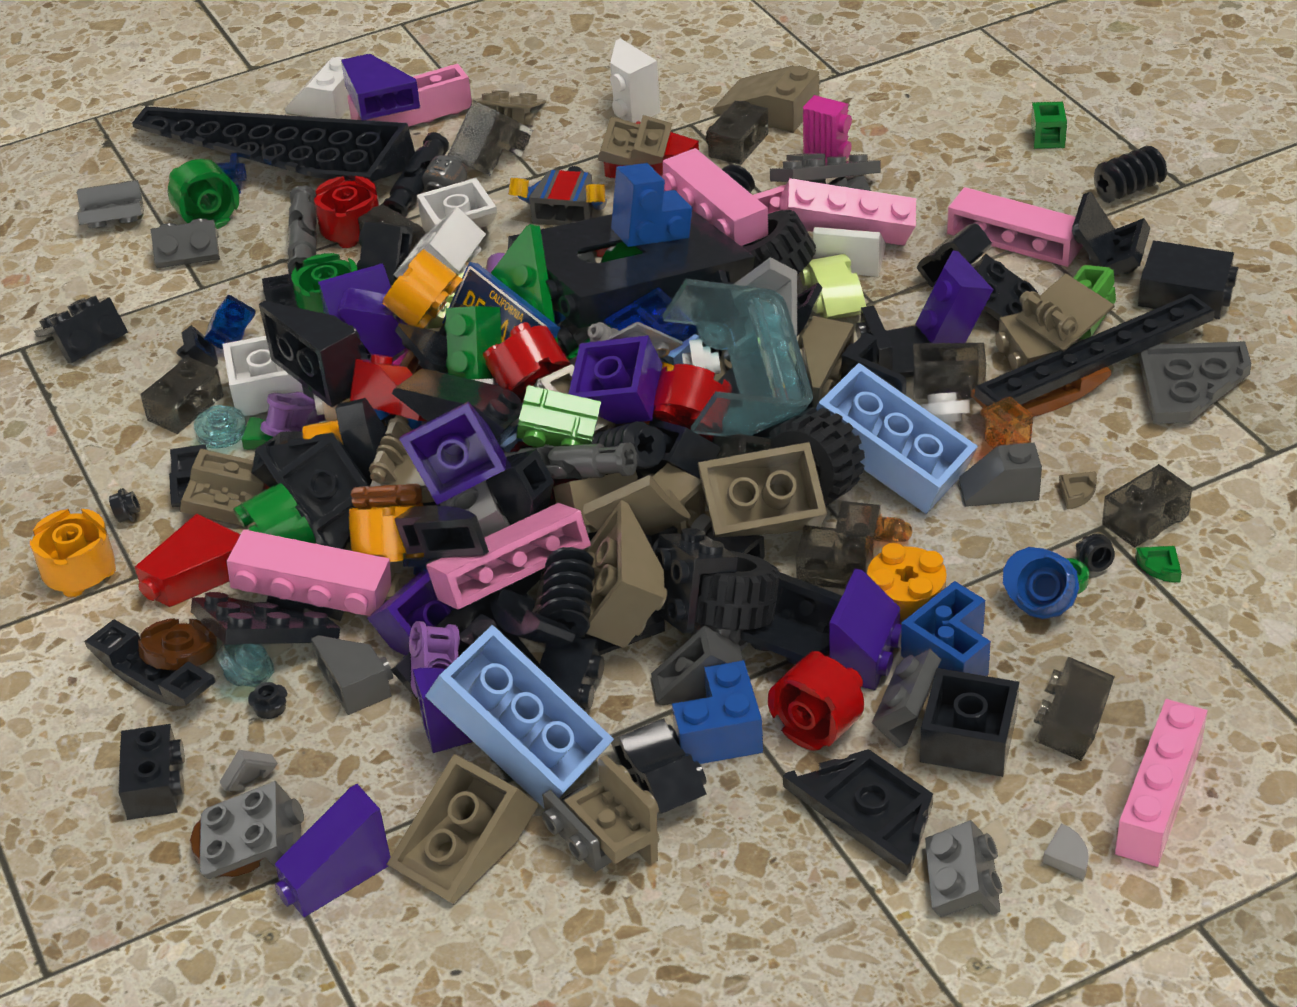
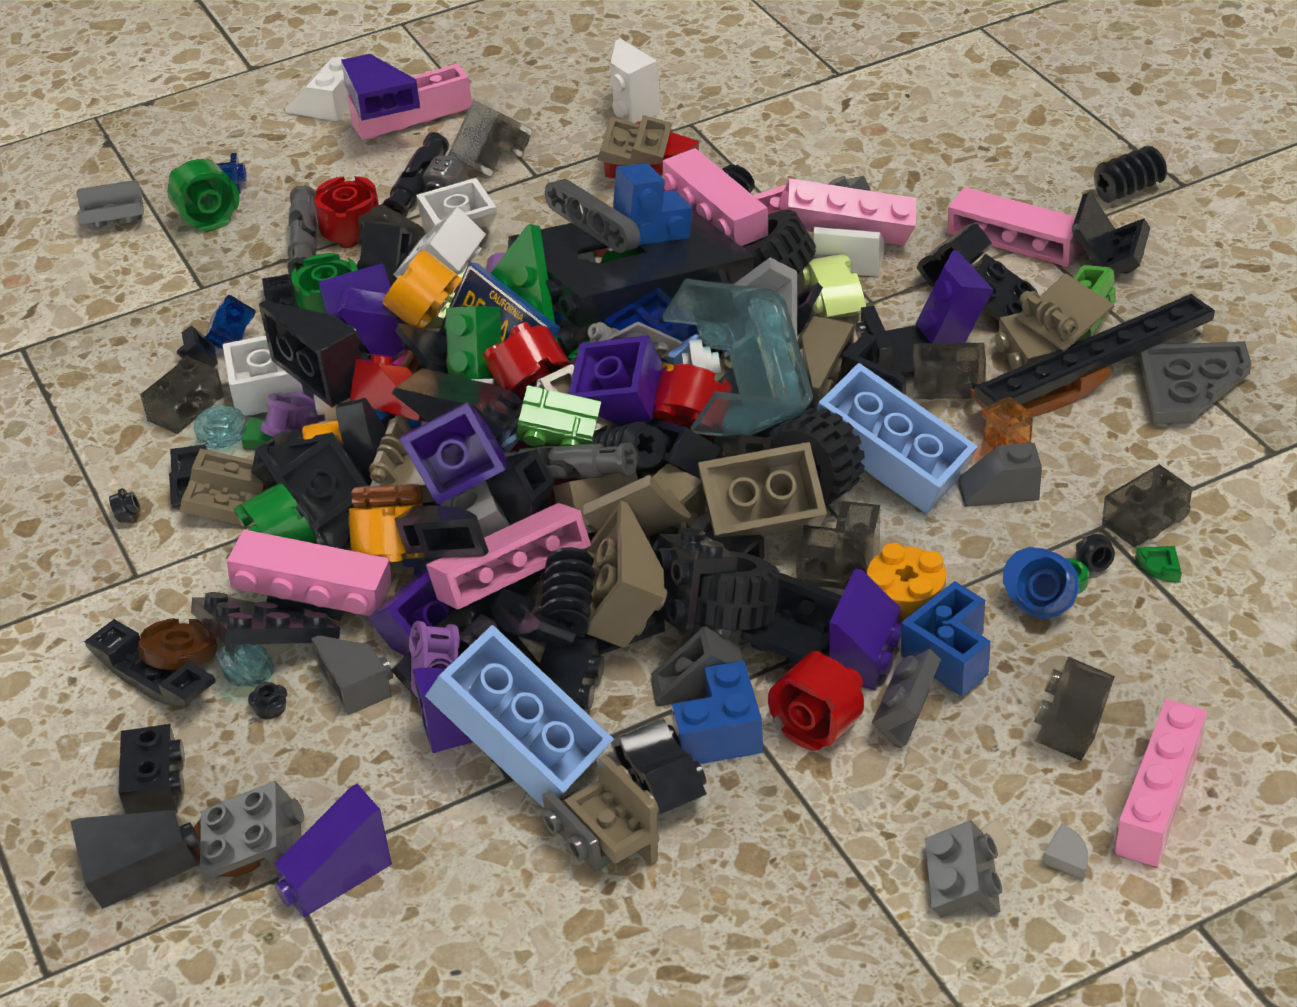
light orange brick [30,509,116,597] -> none
black bracket [34,295,128,363] -> none
black wedge [132,106,415,182] -> none
red slope [135,514,241,607] -> none
dark grey bracket [150,219,220,268] -> none
light grey tile [220,750,278,791] -> none
dark tan slope [387,753,539,904] -> none
dark tan hinge [472,90,546,128] -> none
torso [508,166,607,225] -> none
clear smoke brick [705,100,768,165] -> none
dark tan slope [713,65,819,132] -> none
dark grey plate [770,153,881,184] -> none
black wing [783,749,933,876] -> none
dark pink brick [803,95,852,163] -> none
clear orange arm [861,505,913,543] -> none
white plate [920,392,970,429] -> none
black brick [920,668,1020,777] -> none
green brick [1031,101,1067,149] -> none
dark tan tile [1058,471,1097,509] -> none
black brick [1138,240,1239,319] -> none
none -> black slope [71,810,200,909]
none -> dark grey beam [545,179,640,253]

